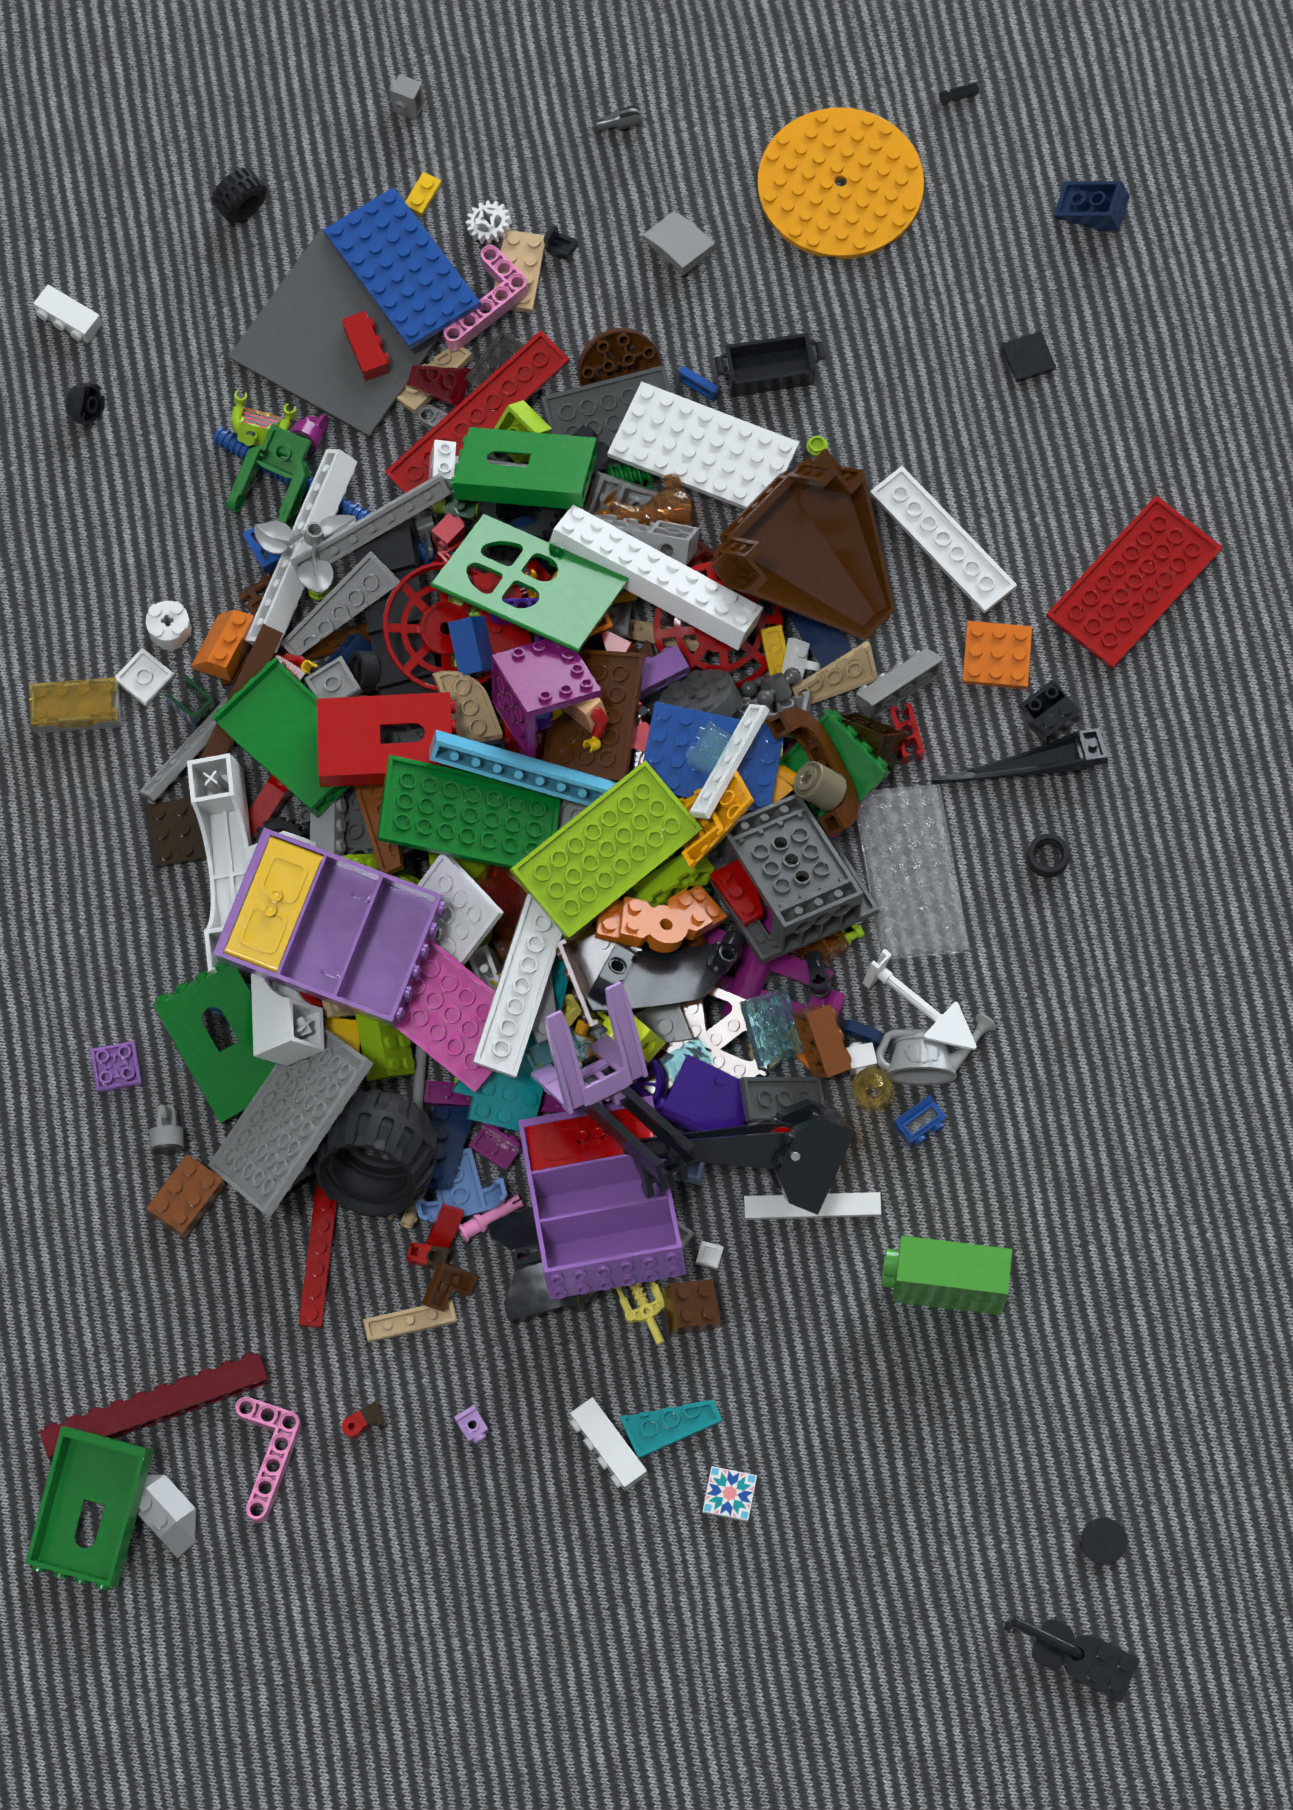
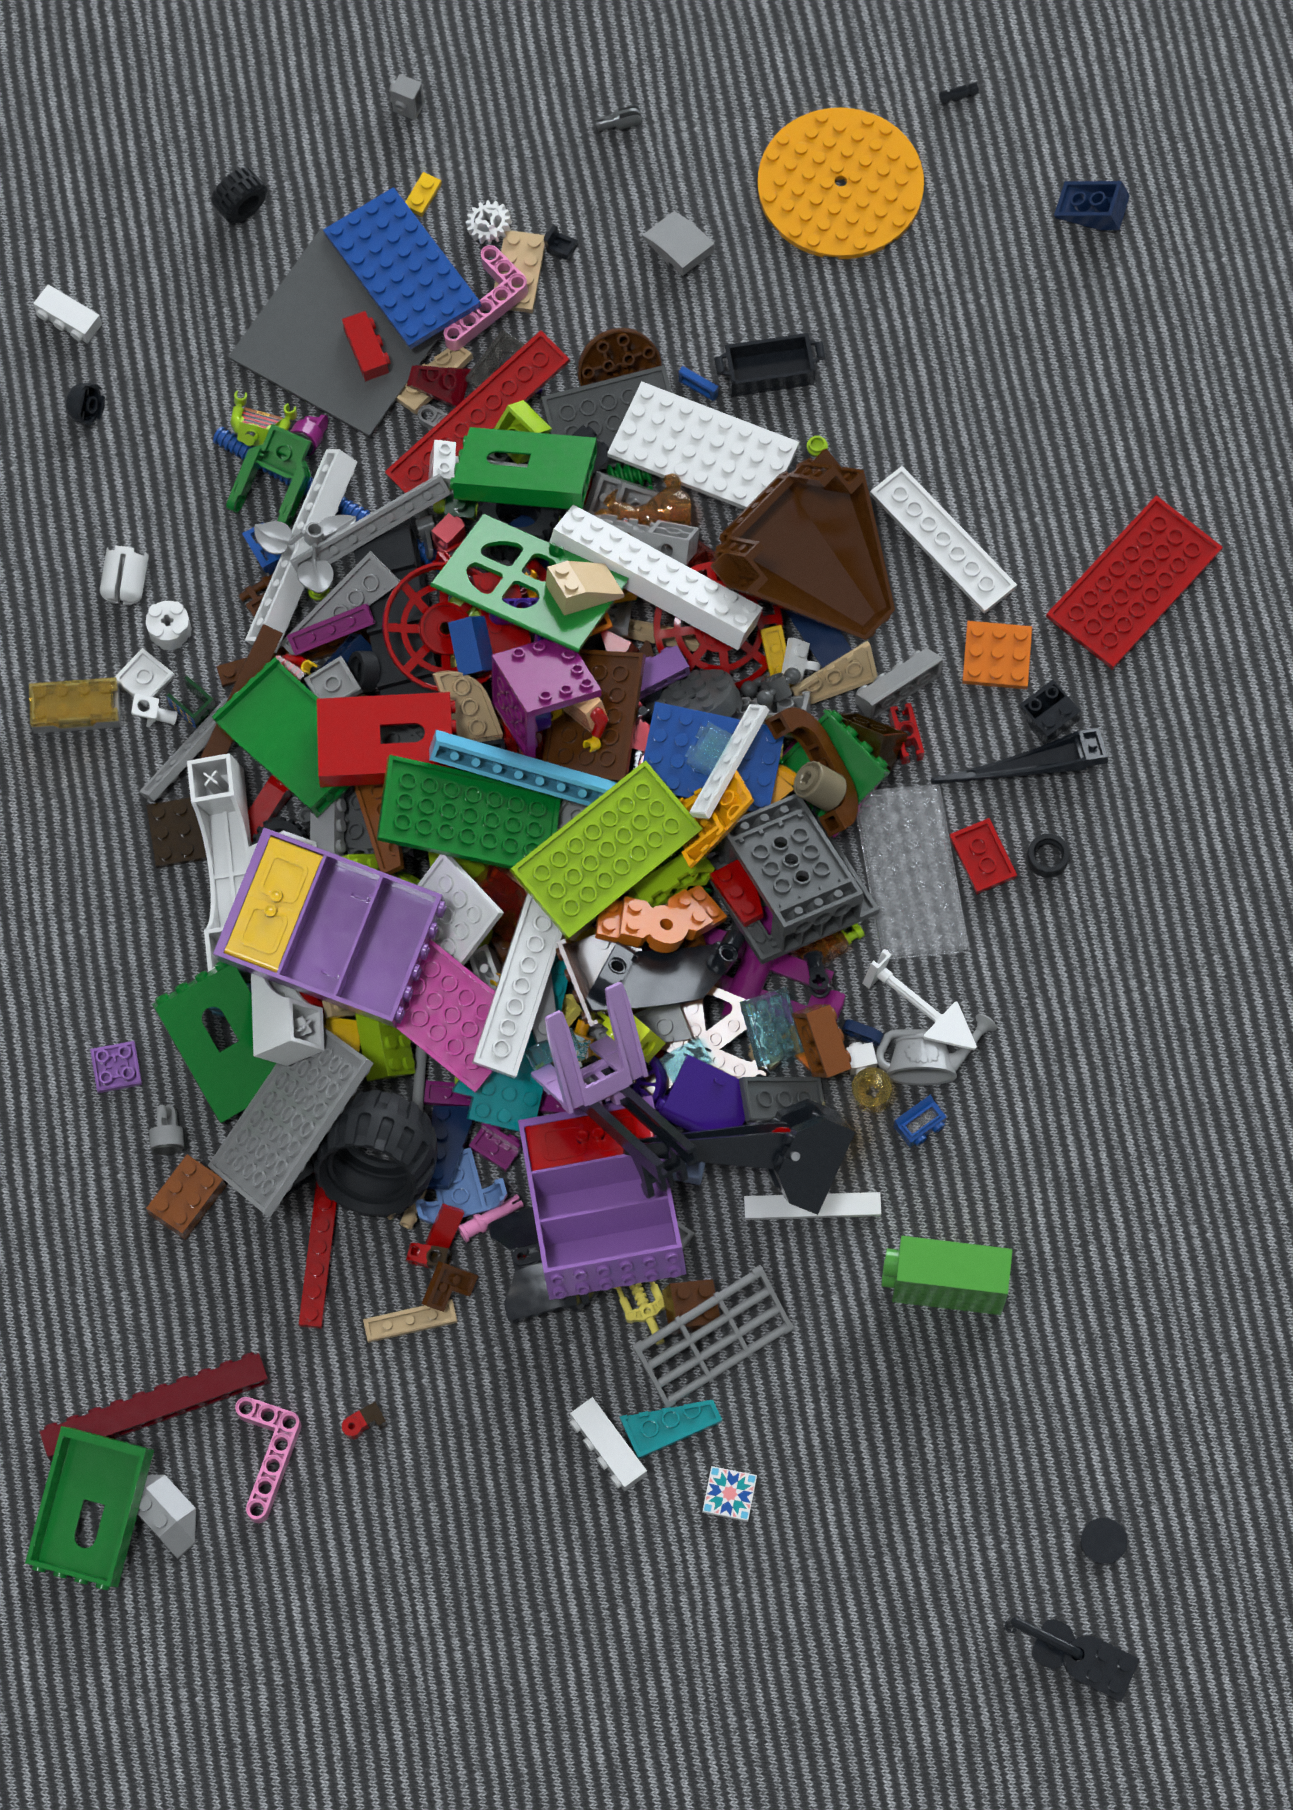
orange slope [191,609,254,681] -> none
lavender brick [454,1405,489,1445] -> none
white tile [696,1241,724,1270] -> none
black tile [1001,331,1056,383] -> none
none -> white cylinder [100,546,149,605]
none -> white bracket [131,694,177,728]
none -> magenta plate [287,603,376,655]
none -> tan slope [545,561,624,616]
none -> light grey door [632,1265,794,1408]
none -> red plate [949,818,1017,895]

